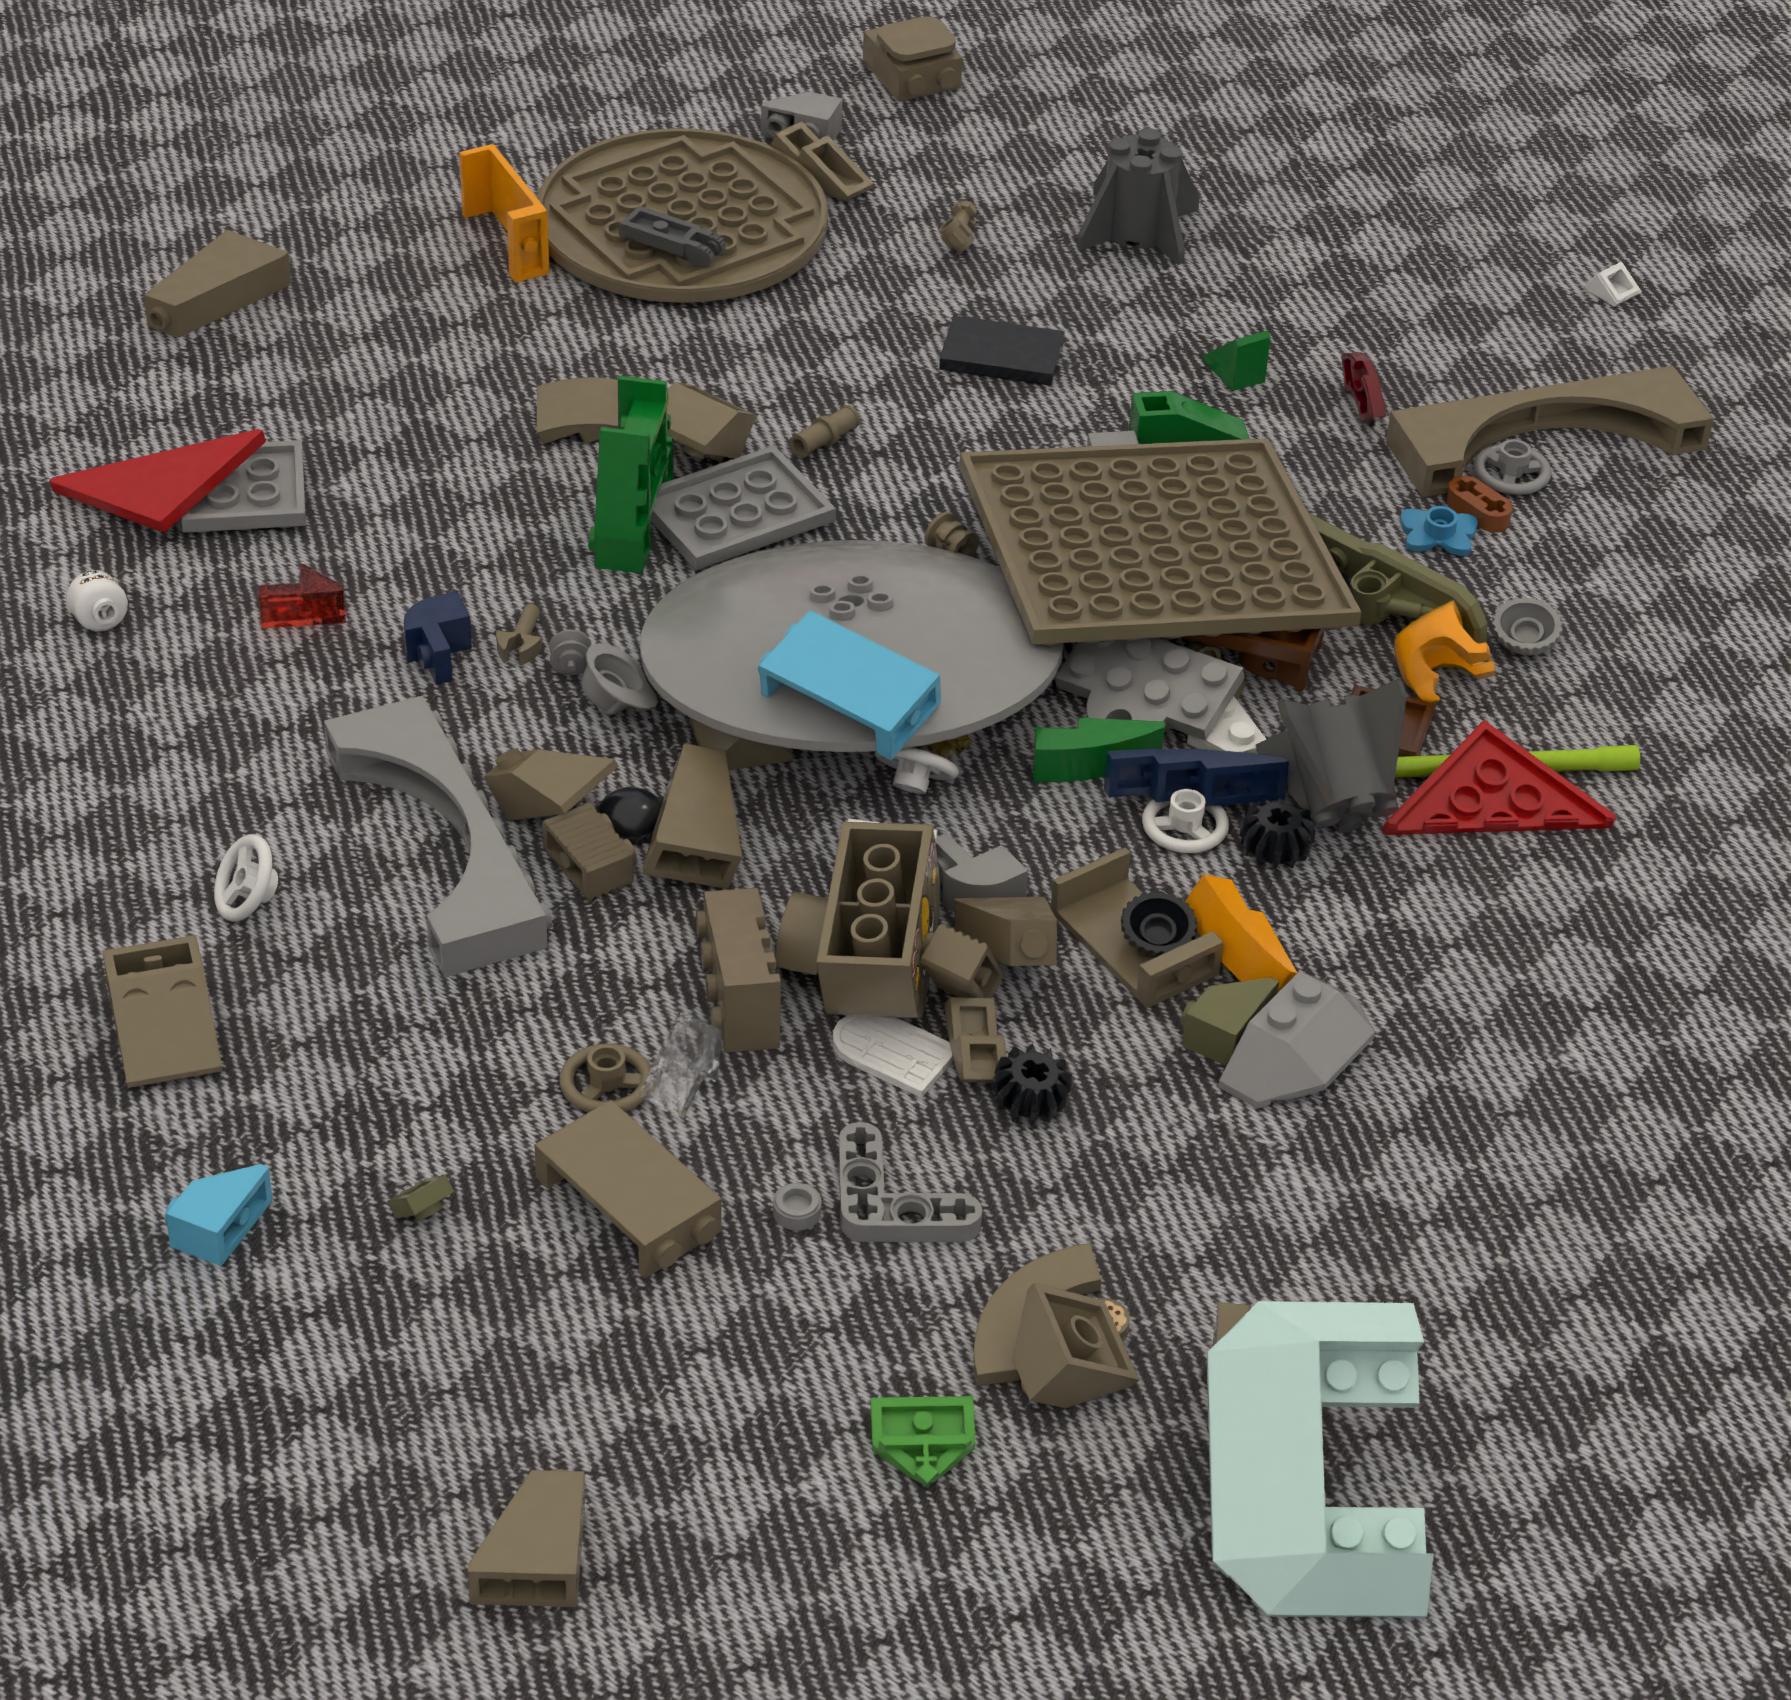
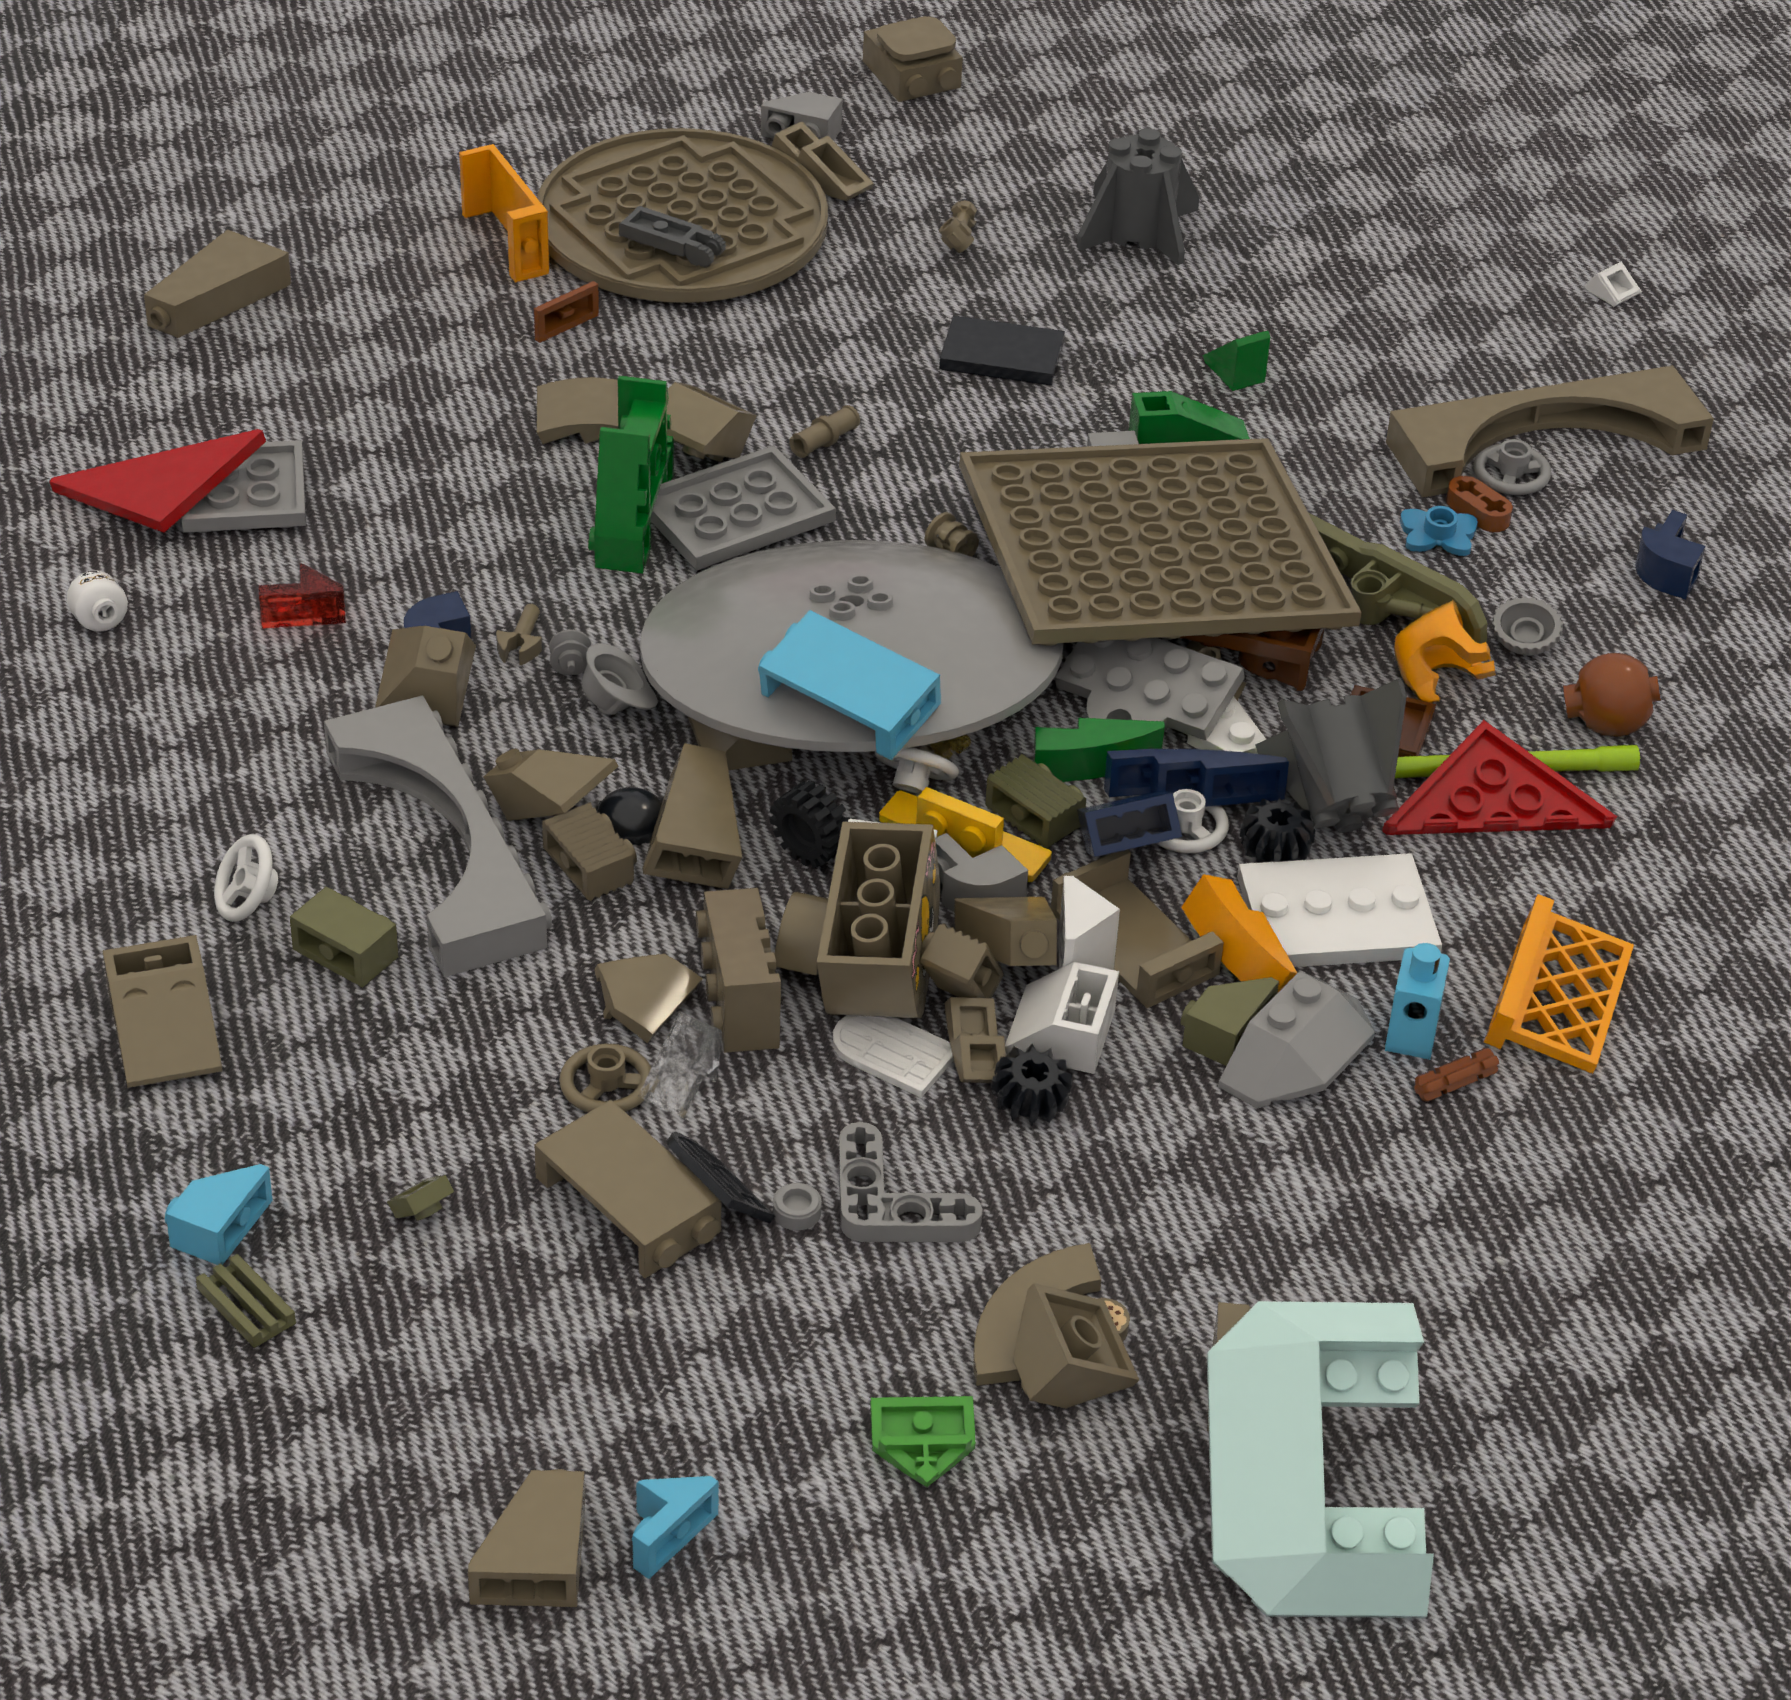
black hat [1120,891,1198,958] -> none
dark red tile [1341,352,1386,424] -> none
none -> olive tile [196,1254,296,1348]
none -> olive brick [290,886,399,988]
none -> dark tan slope [375,626,476,727]
none -> dark orange slope [534,281,599,343]
none -> dark tan slope [595,954,703,1044]
none -> medium azure slope [632,1476,719,1579]
none -> black window [666,1132,775,1223]
none -> black tyre [769,781,850,868]
none -> yellow bracket [879,787,1052,882]
none -> olive brick [985,754,1087,848]
none -> white slope [1005,962,1119,1074]
none -> white slope [1058,876,1120,970]
none -> dark blue brick [1077,790,1182,857]
none -> white plate [1237,853,1442,967]
none -> medium azure torso [1385,943,1450,1060]
none -> dark orange axle [1413,1048,1499,1102]
none -> light orange fence [1484,894,1634,1074]
none -> dark orange brick [1563,653,1661,737]
none -> dark blue brick [1635,510,1706,600]

